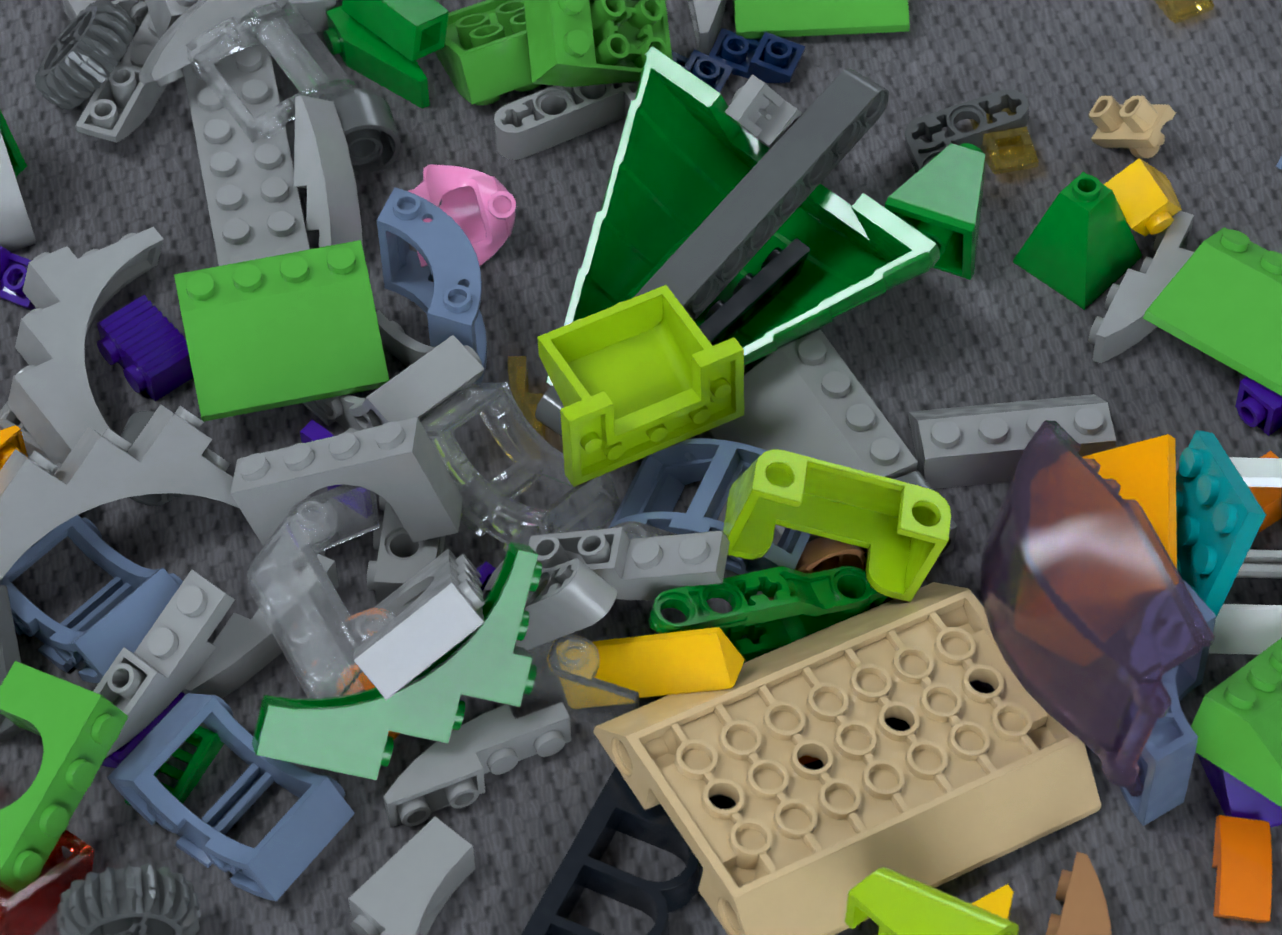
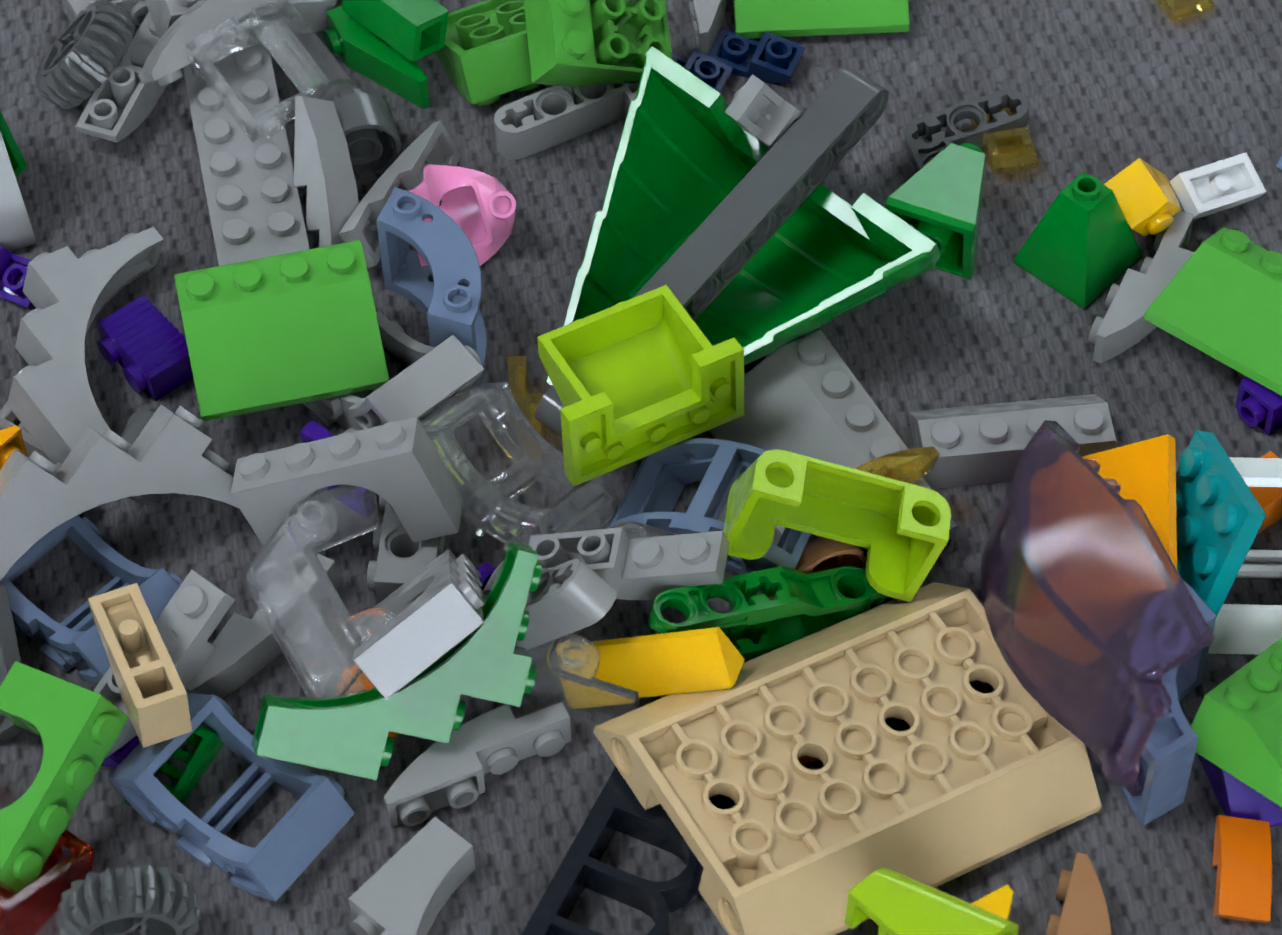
black plate [699,238,810,346] -> none
tan hips [1089,96,1176,158] -> none
none -> tan slope [88,583,192,748]
none -> light grey slope [339,121,462,268]
none -> clear yellow slope [855,447,940,484]
none -> white plate [1170,153,1266,220]

